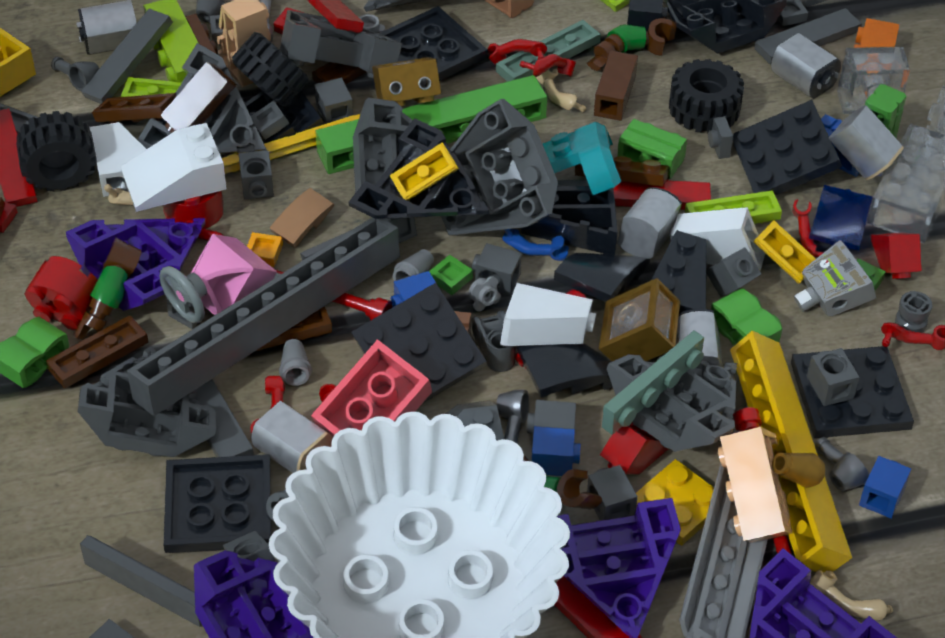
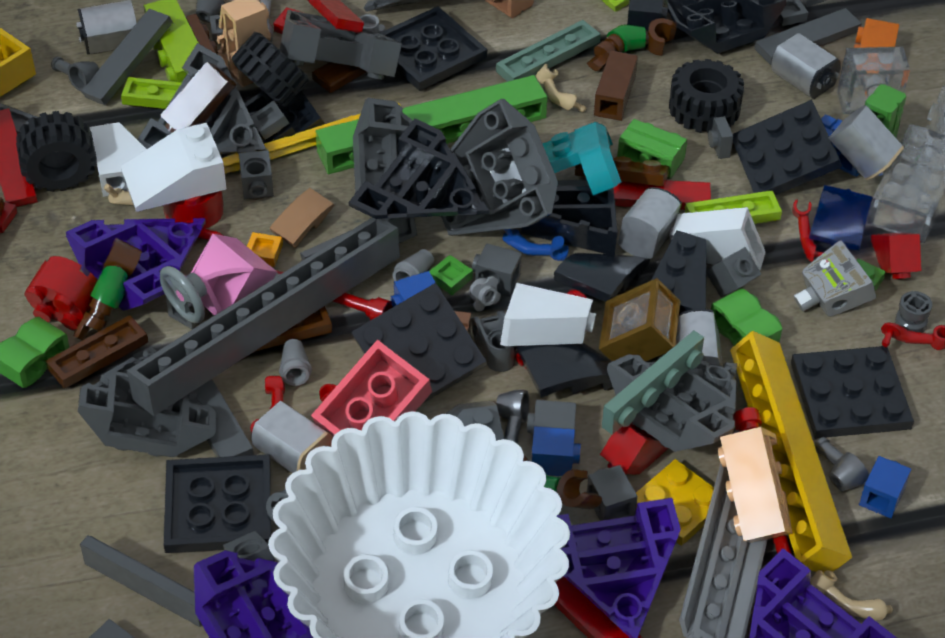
reddish brown plate [92,93,177,124] -> none
dark grey brick [314,78,353,124] -> none
pearl gold piece [372,57,441,106] -> none
yellow slope [389,142,459,201] -> none
red piece [488,39,547,65] -> none
red piece [520,54,576,77] -> none
yellow slope [753,220,816,284] -> none
pearl gold cone [772,453,825,488] -> none
dark grey brick [807,348,860,406] -> none

